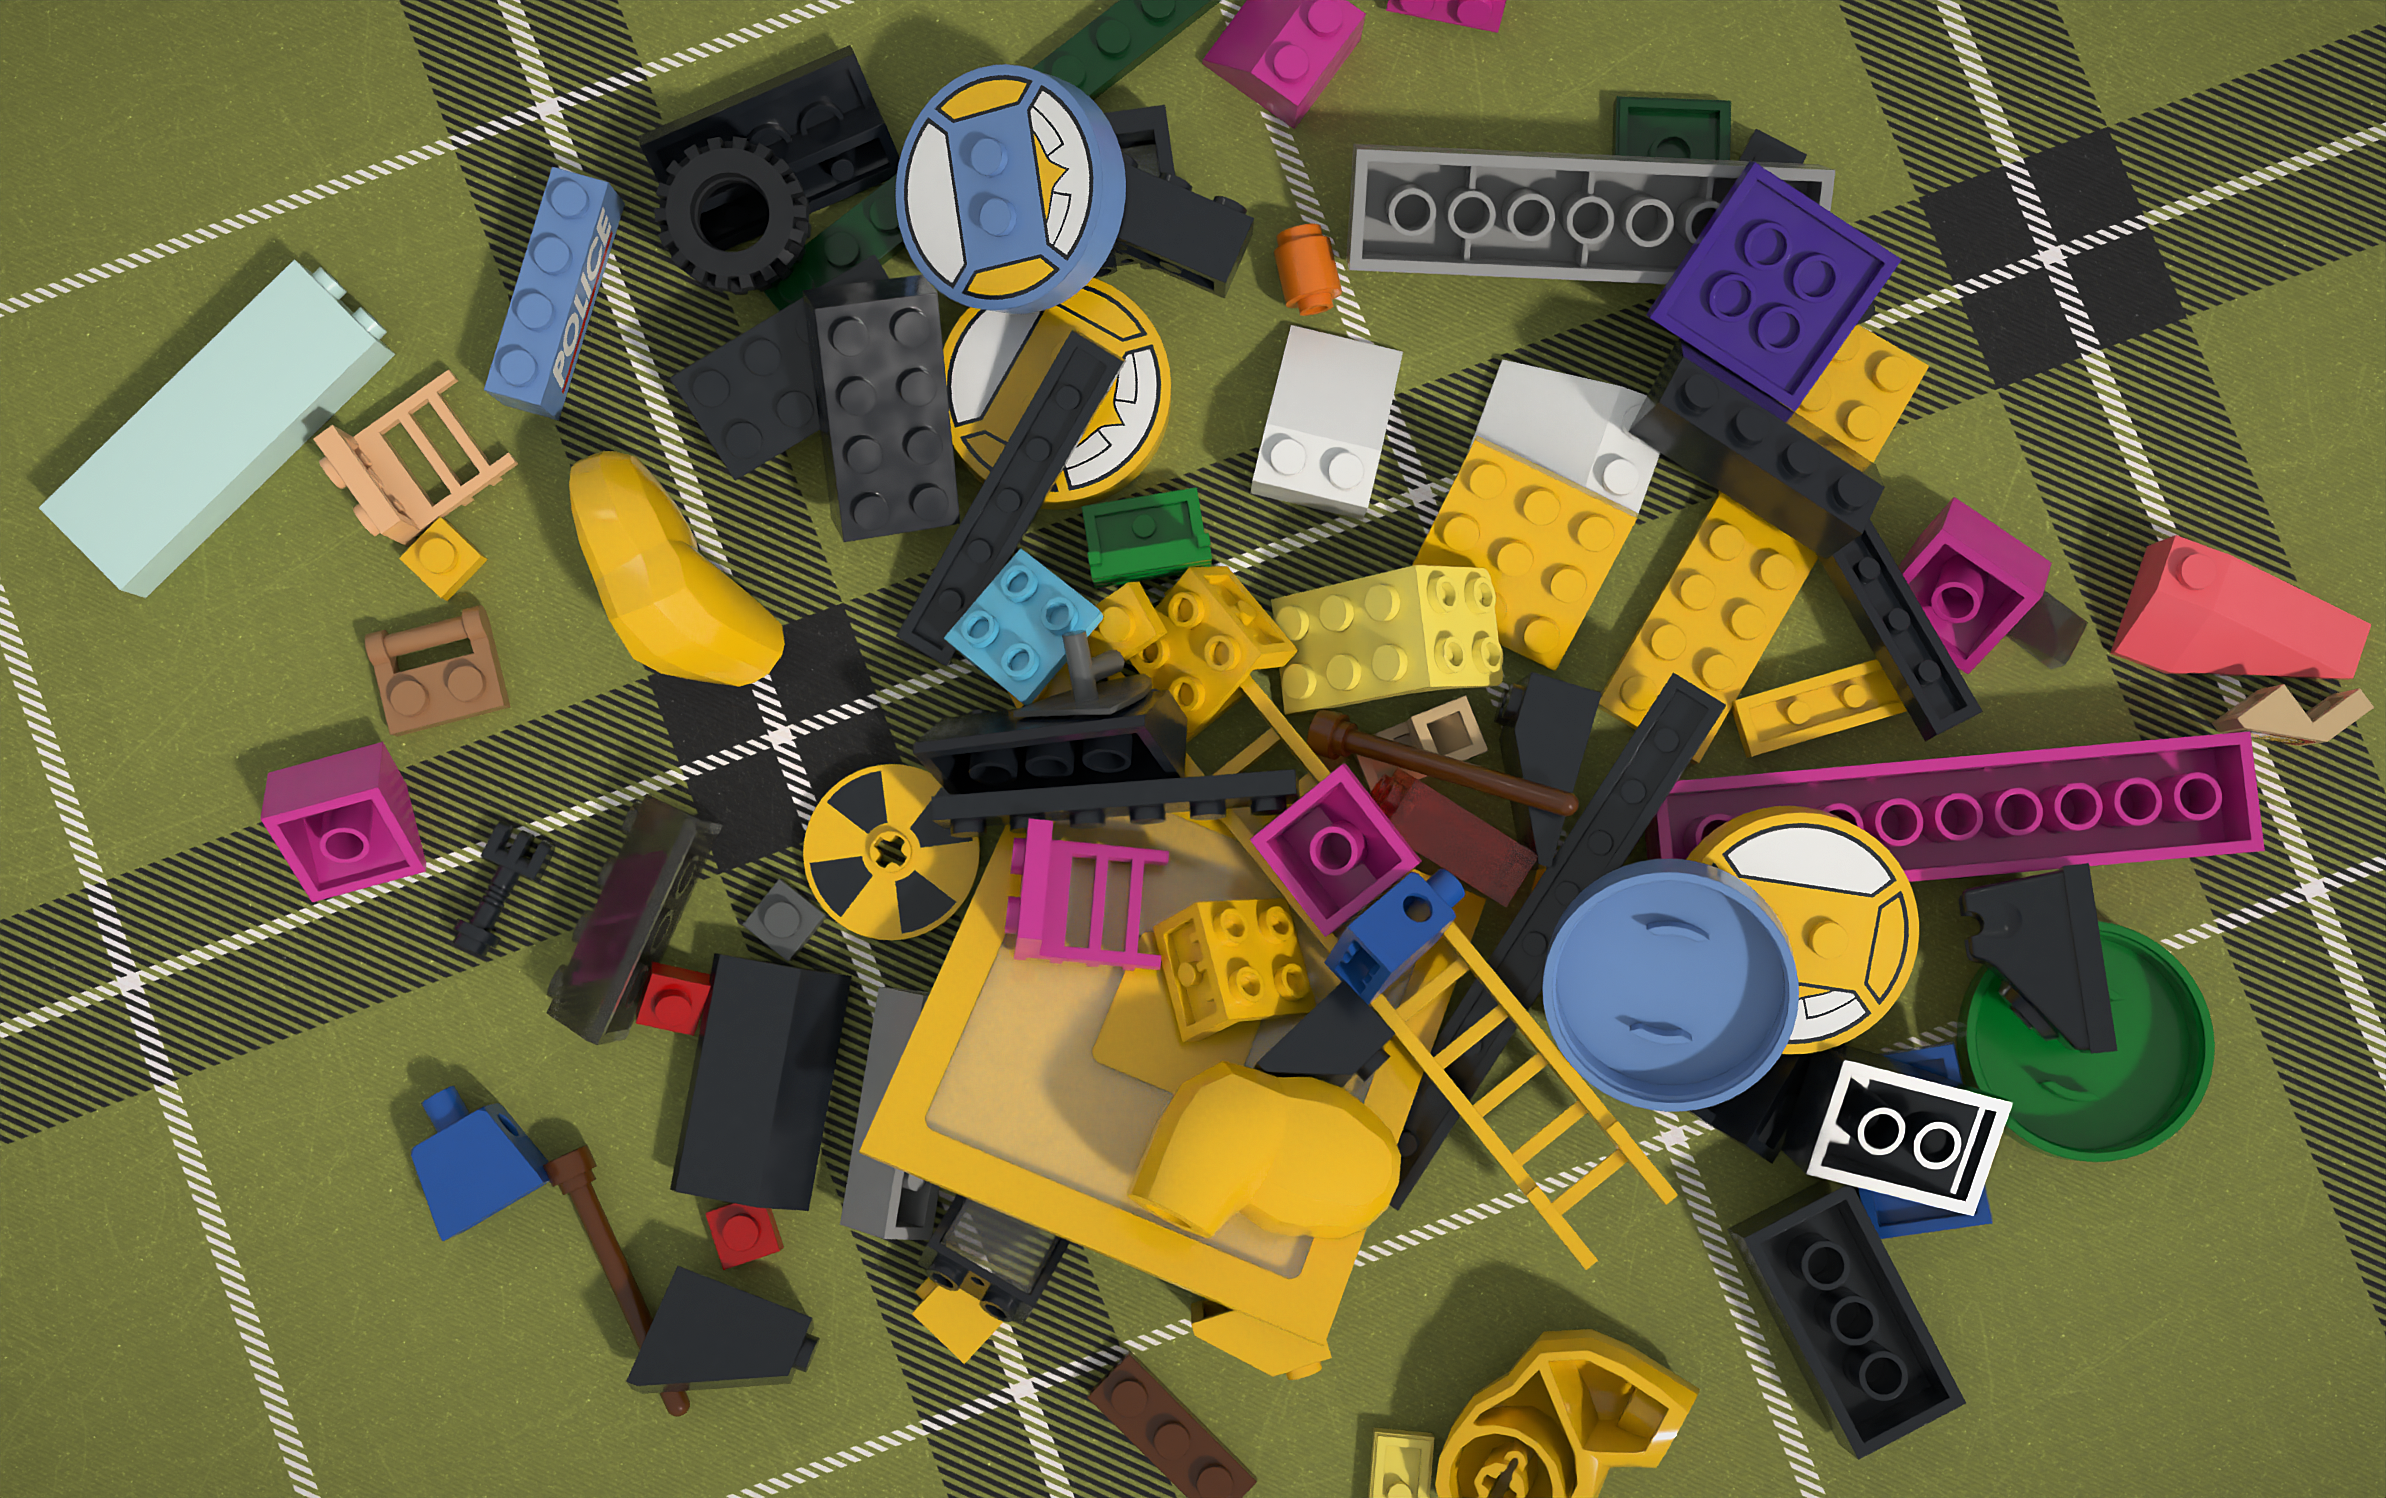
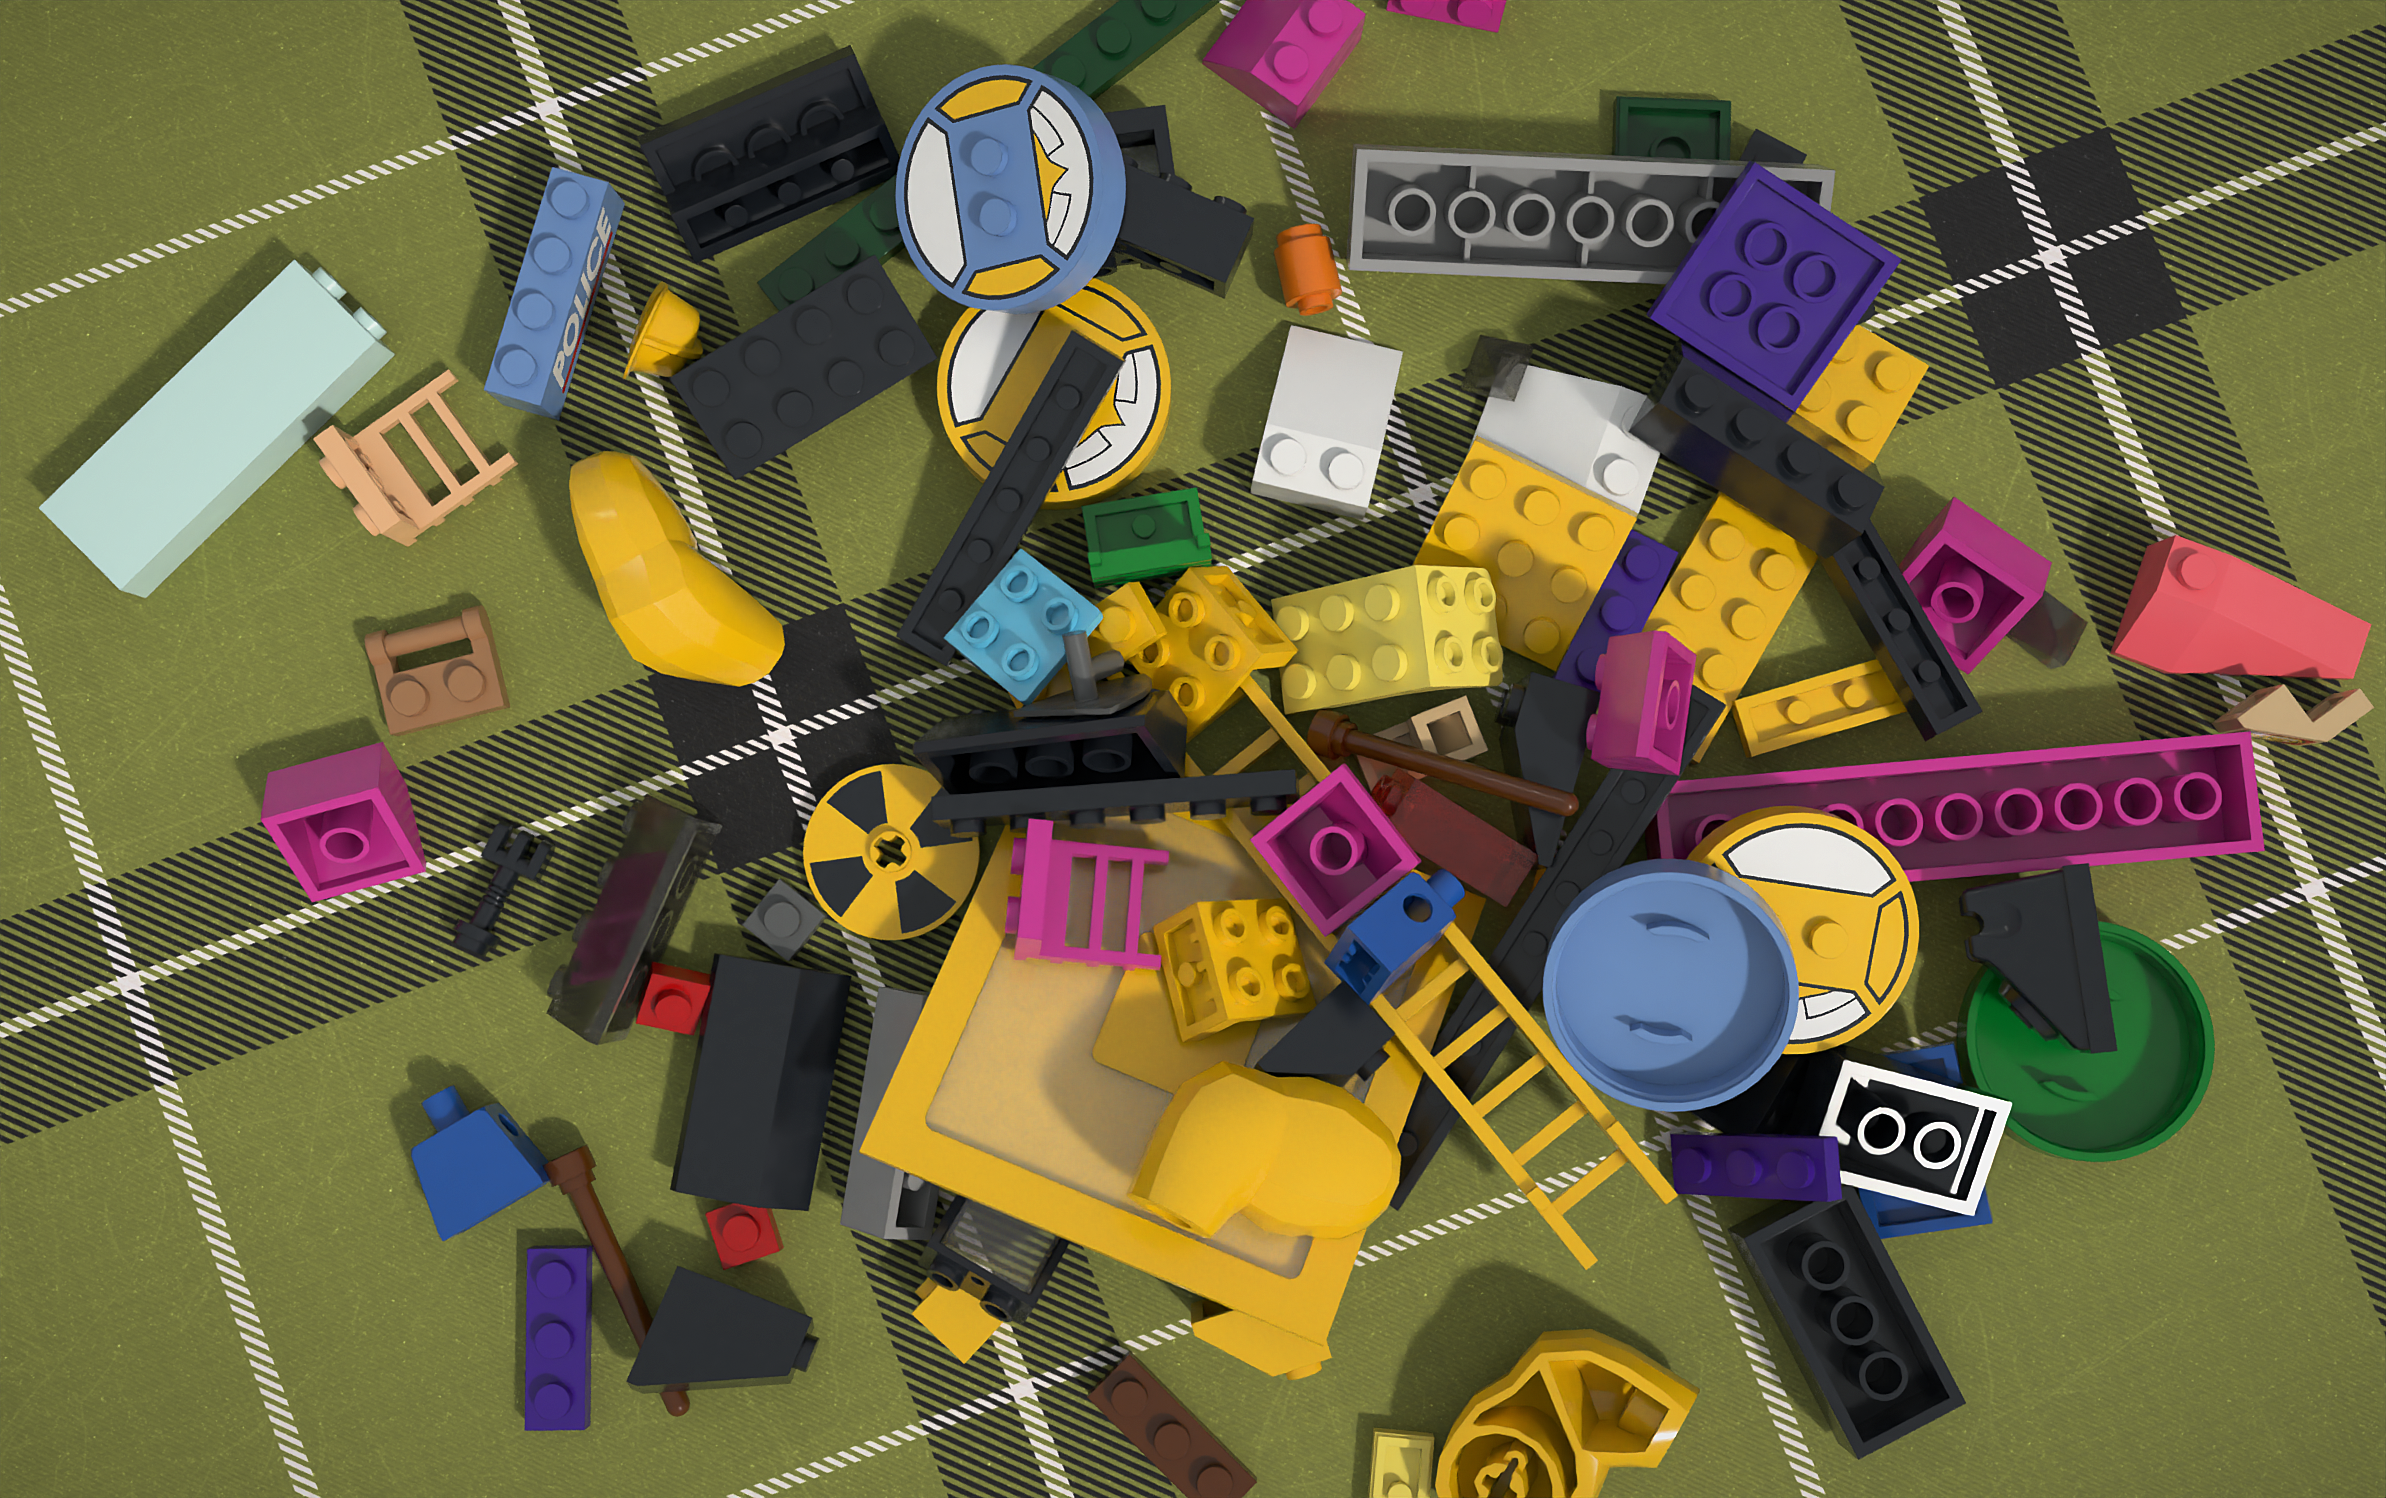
yellow plate [399,517,488,601] -> none
black tyre [654,136,812,295] -> none
black brick [803,275,960,542] -> none
none -> dark purple plate [525,1245,593,1431]
none -> yellow piece [623,281,703,379]
none -> clear smoke slope [1461,335,1534,402]
none -> dark purple plate [1552,529,1679,708]
none -> dark pink slope [1586,630,1697,776]
none -> dark purple plate [1670,1132,1842,1202]

